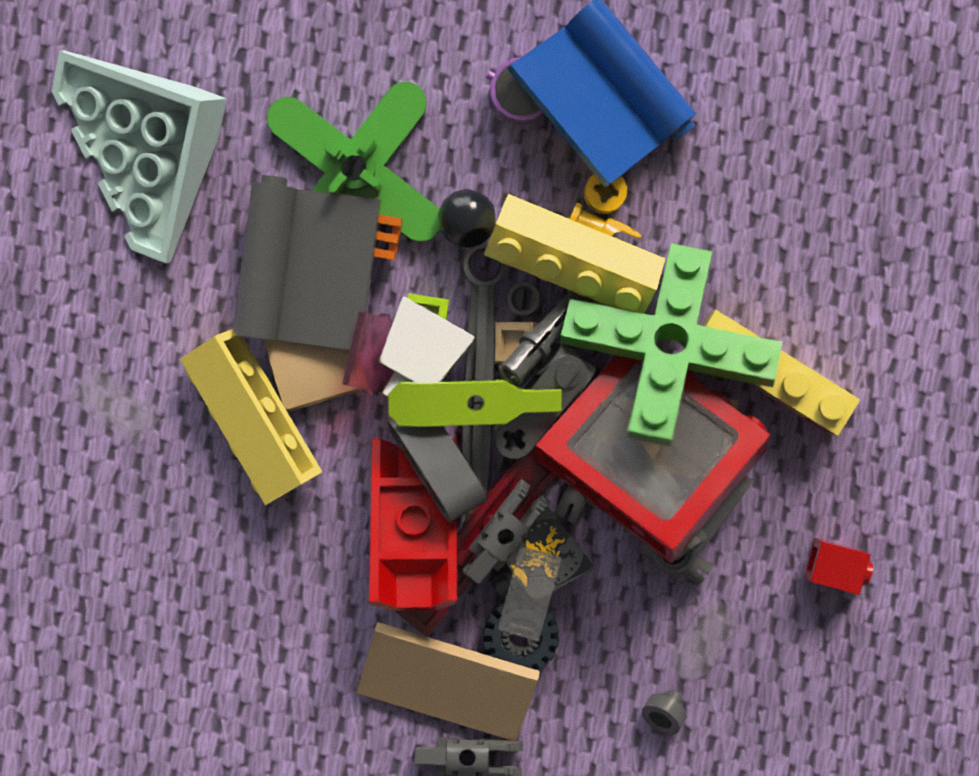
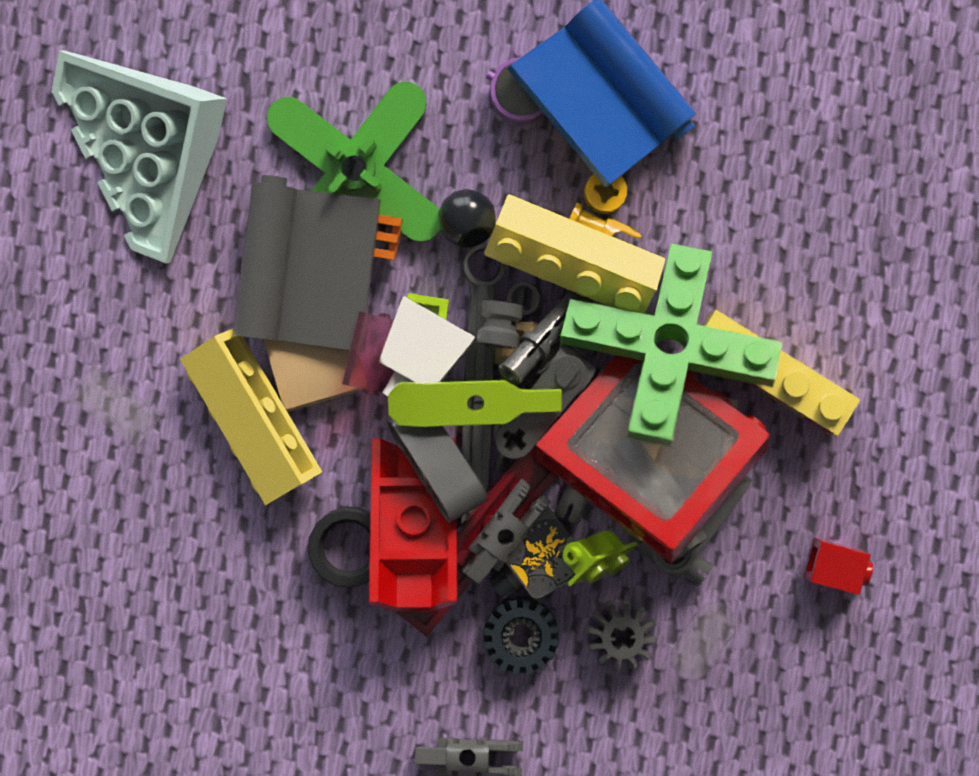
tan tile [356,622,540,740] -> none
clear tile [498,546,562,641] -> none
dark grey tile [642,690,687,735] -> none
none -> black tyre [308,506,371,588]
none -> dark grey wheel [476,300,523,349]
none -> lime hinge [563,530,638,586]
none -> dark grey gear [586,599,658,672]

